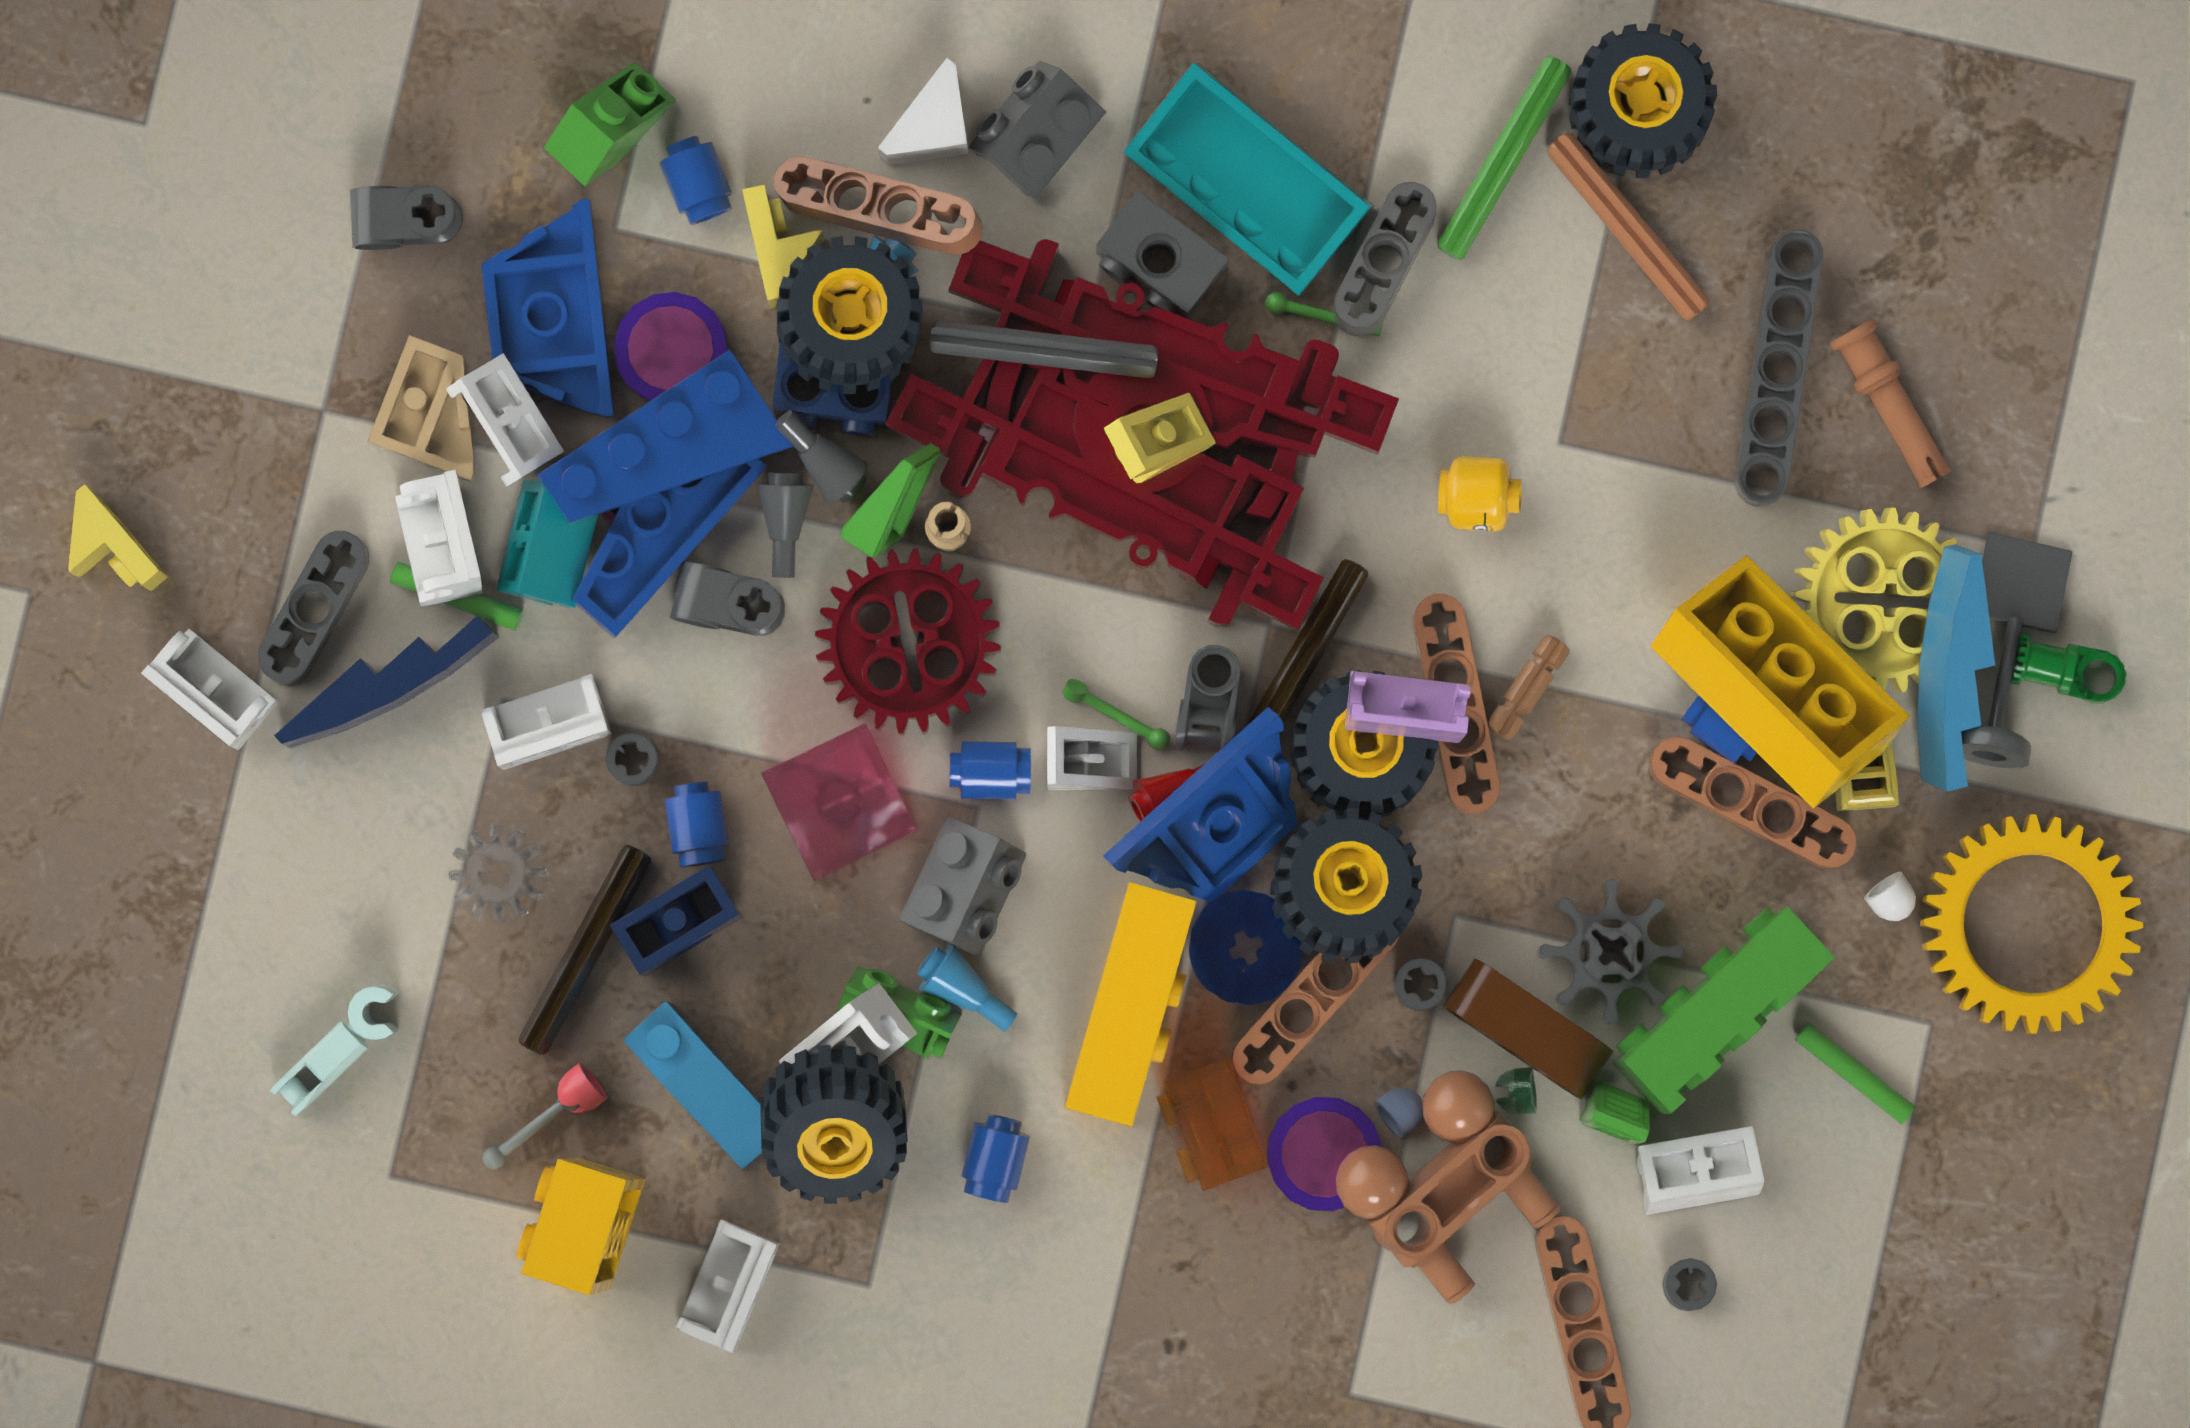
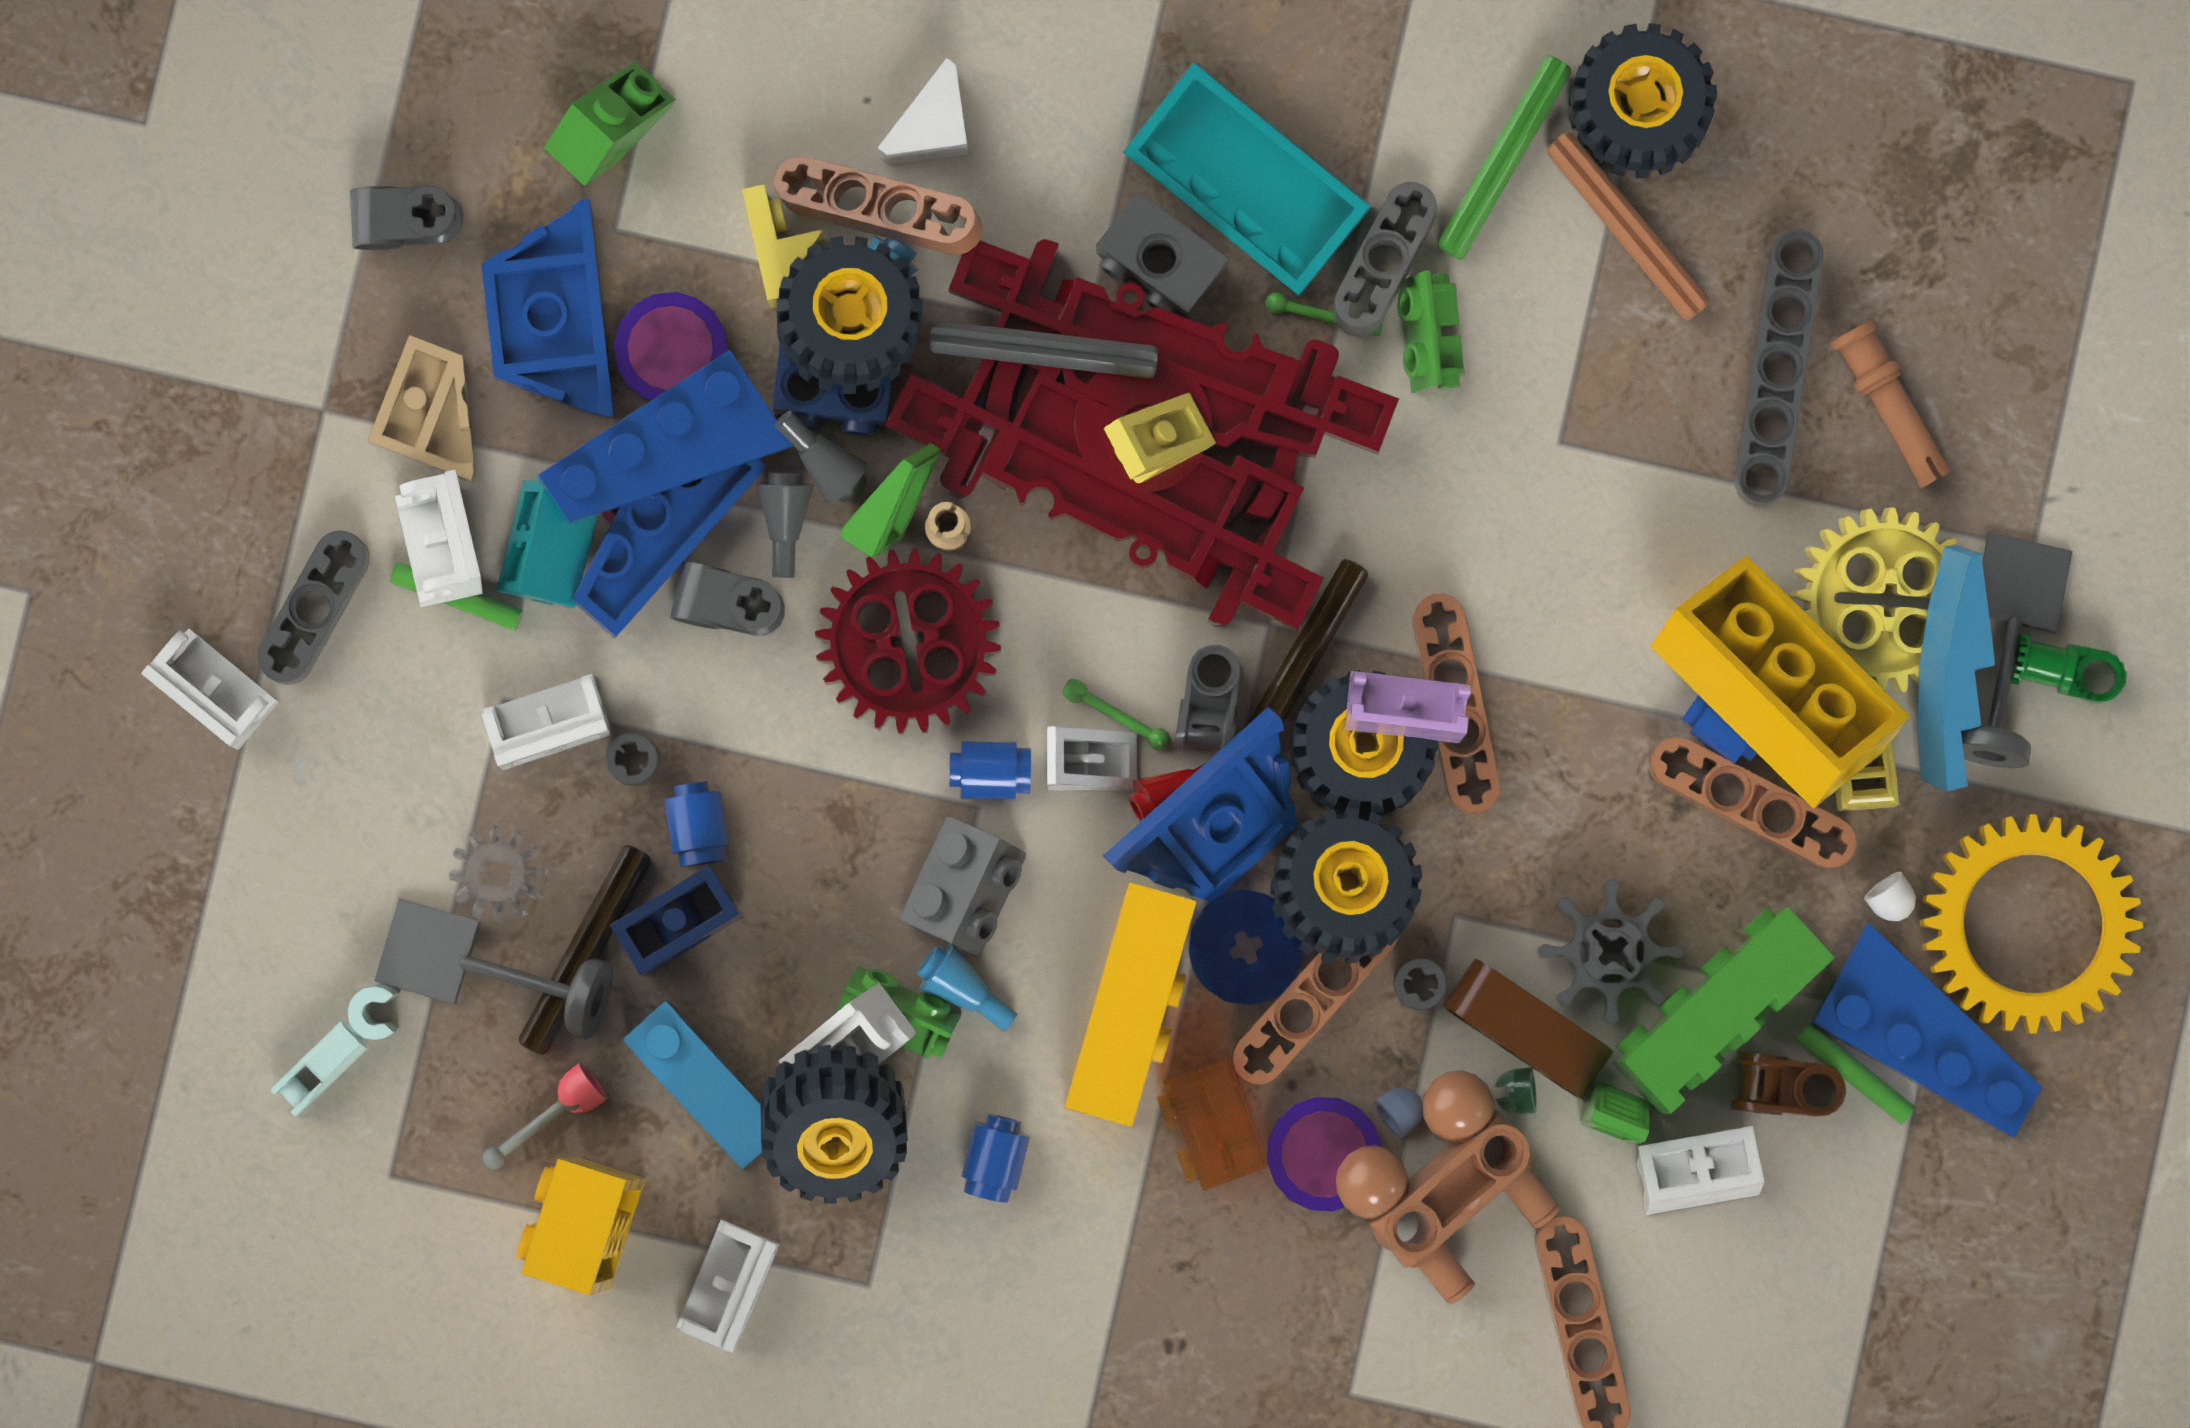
light yellow slope [68,484,169,591] -> none
dark blue slope [274,615,499,748] -> none
white hinge [446,353,564,487] -> none
blue brick [659,136,732,225] -> none
clear pink slope [761,723,917,881] -> none
dark grey bracket [969,61,1106,199] -> none
yellow head [1438,456,1522,532] -> none
medium nougat axle [1487,634,1570,740] -> none
dark grey bush [1662,1258,1717,1311] -> none
none -> dark grey piece [374,898,613,1040]
none -> bright green hinge [1397,270,1465,393]
none -> reddish brown piece [1731,1052,1846,1117]
none -> blue wing [1810,923,2042,1137]

